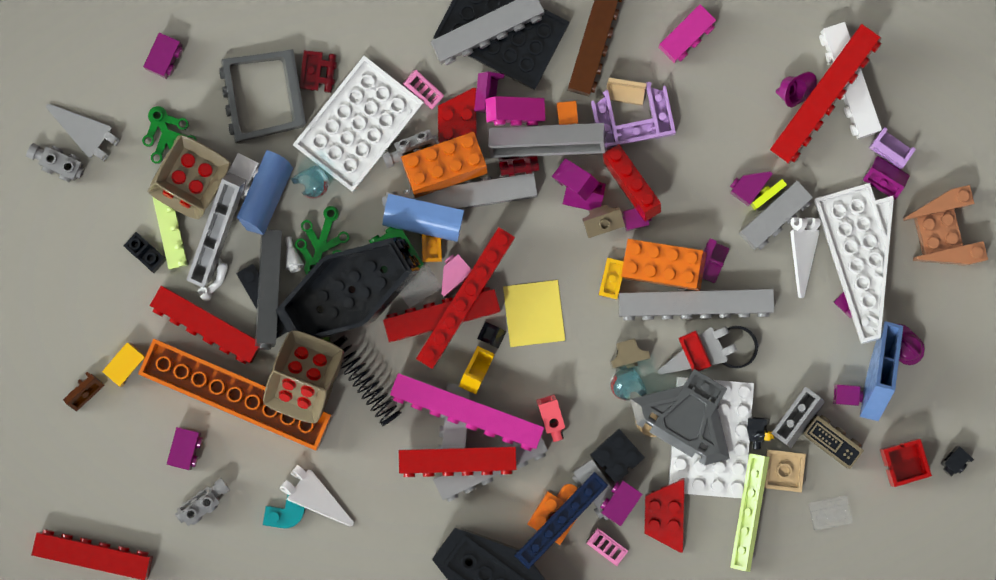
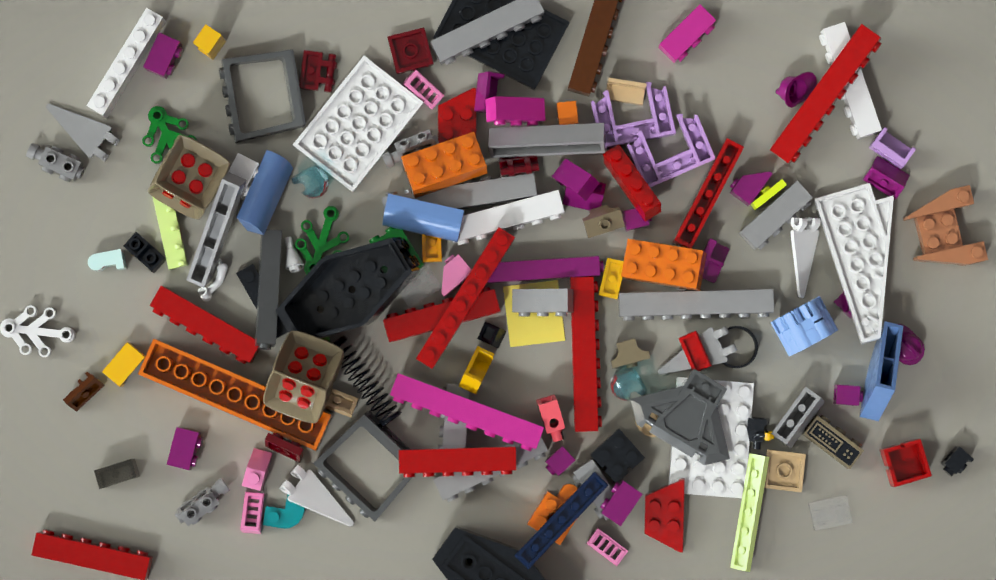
none -> white plant [0,305,76,357]
none -> white brick [87,8,166,118]
none -> light aqua leg [88,249,127,272]
none -> clear smoke panel [94,459,140,489]
none -> yellow panel [193,24,226,60]
none -> bright pink slope [240,492,265,534]
none -> bright pink slope [242,448,273,491]
none -> dark red plate [265,432,304,463]
none -> dark grey windscreen [313,410,416,522]
none -> tan plate [325,389,359,418]
none -> dark red plate [387,27,434,74]
none -> white brick [453,190,565,246]
none -> magenta brick [487,256,604,284]
none -> light grey brick [512,288,573,317]
none -> magenta brick [545,446,575,476]
none -> red brick [570,277,602,432]
none -> lavender wedge [627,114,716,187]
none -> red brick [673,138,744,249]
none -> light blue piece [770,296,838,356]

